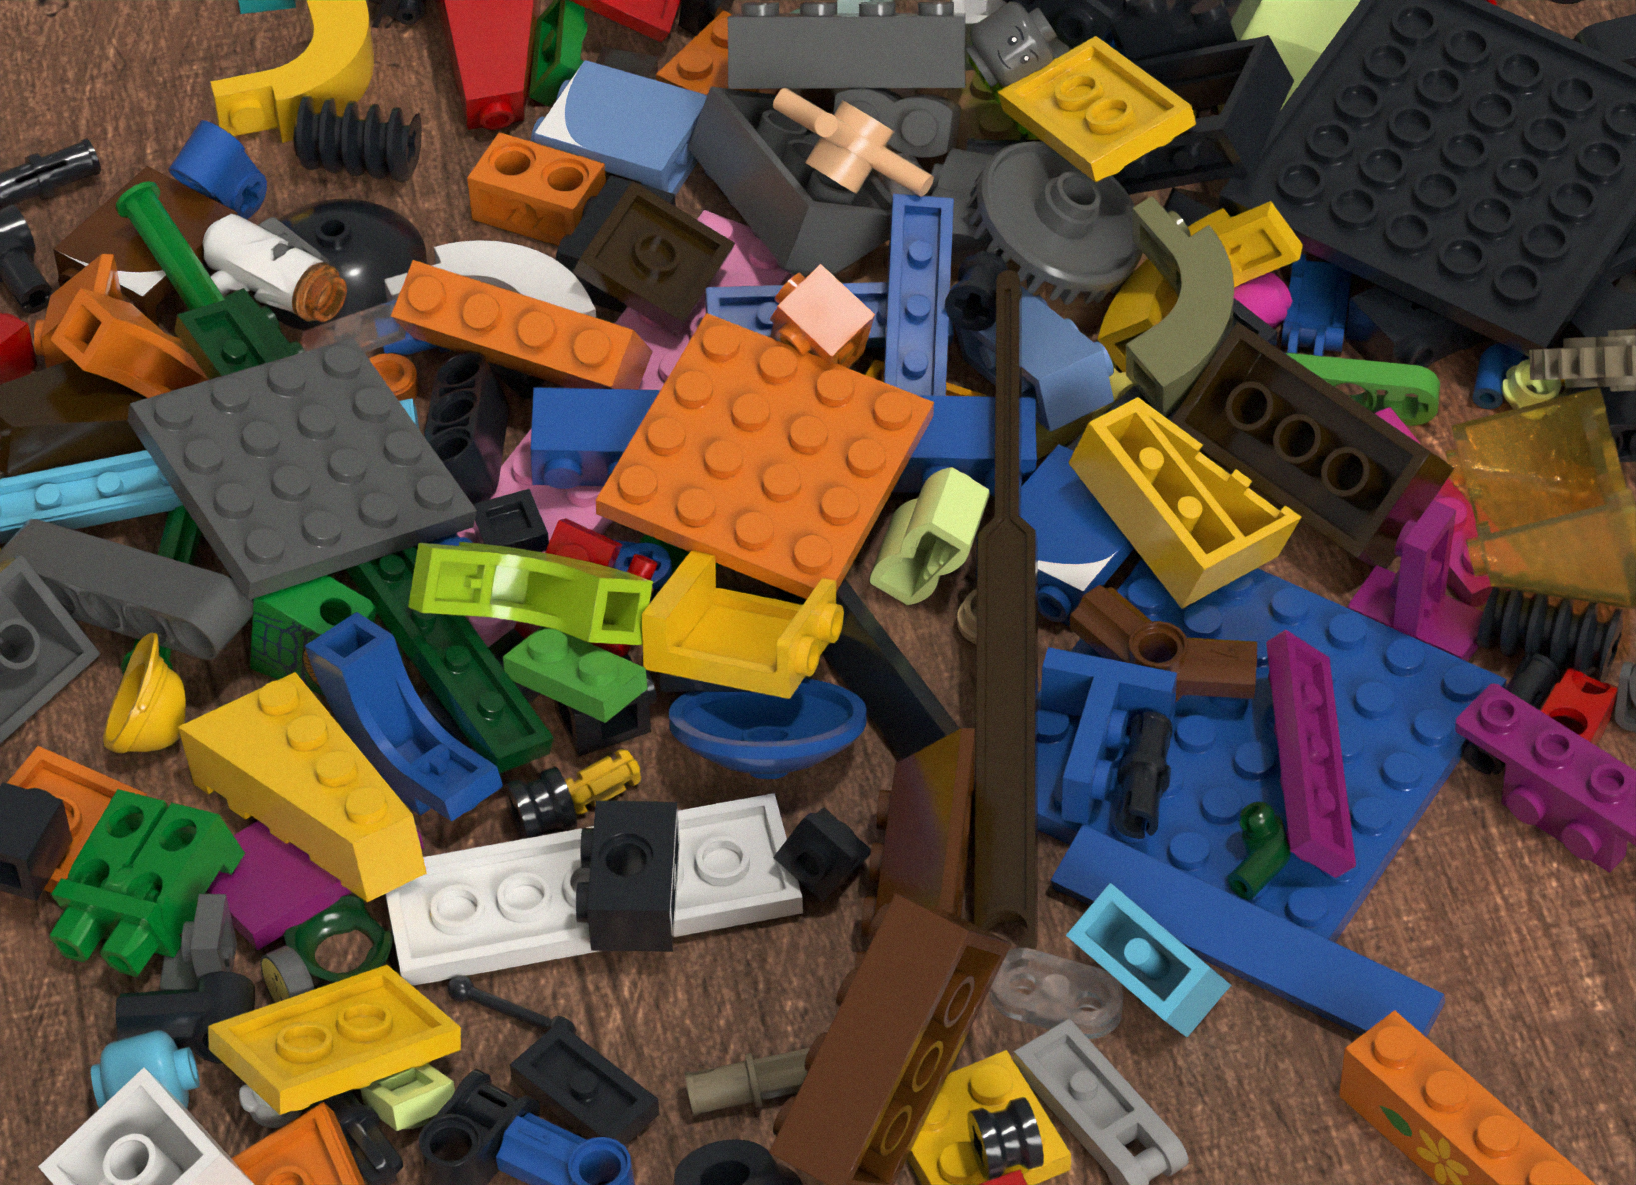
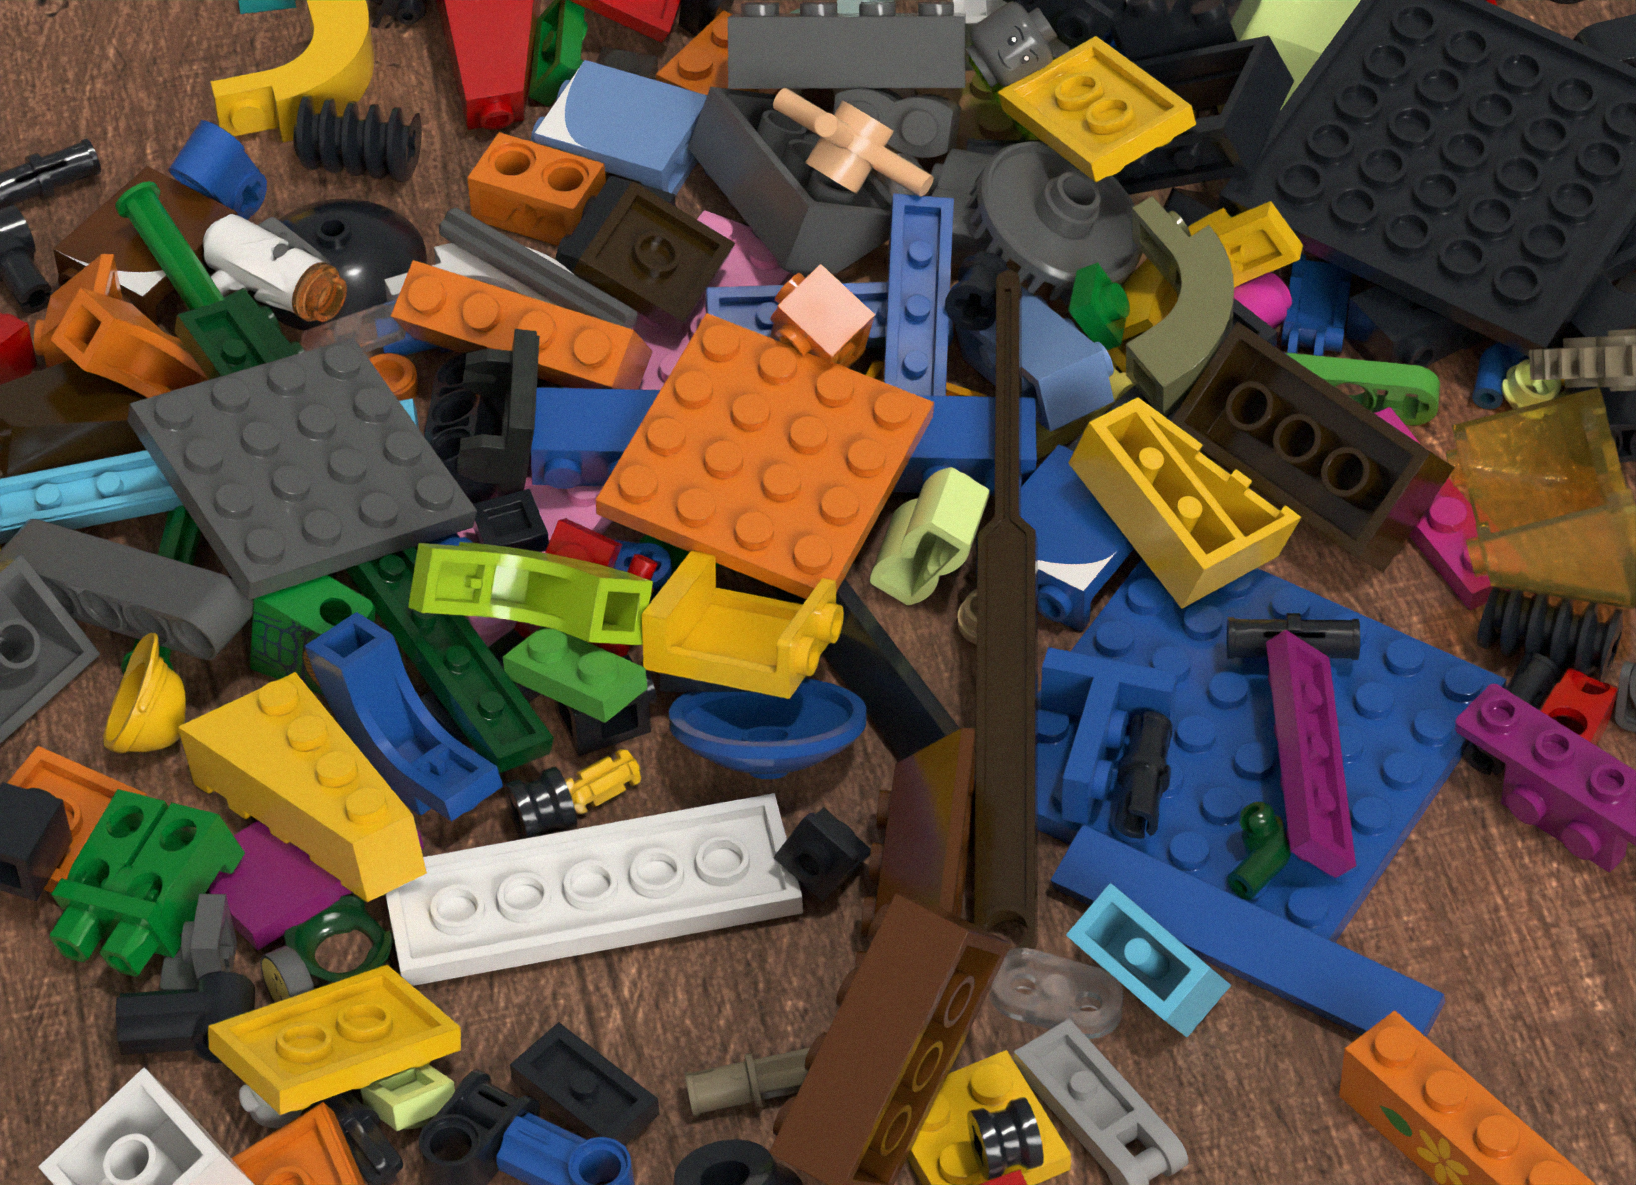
medium azure head [91,1030,200,1109] -> none
black hinge [447,976,577,1034] -> none
black brick [576,801,680,952] -> none
reddish brown piece [1070,585,1257,703] -> none
magenta bracket [1347,500,1483,662] -> none
none -> dark grey axle [439,208,638,329]
none -> pearl dark grey piece [457,329,540,497]
none -> green plate [1069,262,1130,350]
none -> black pin [1226,613,1360,660]

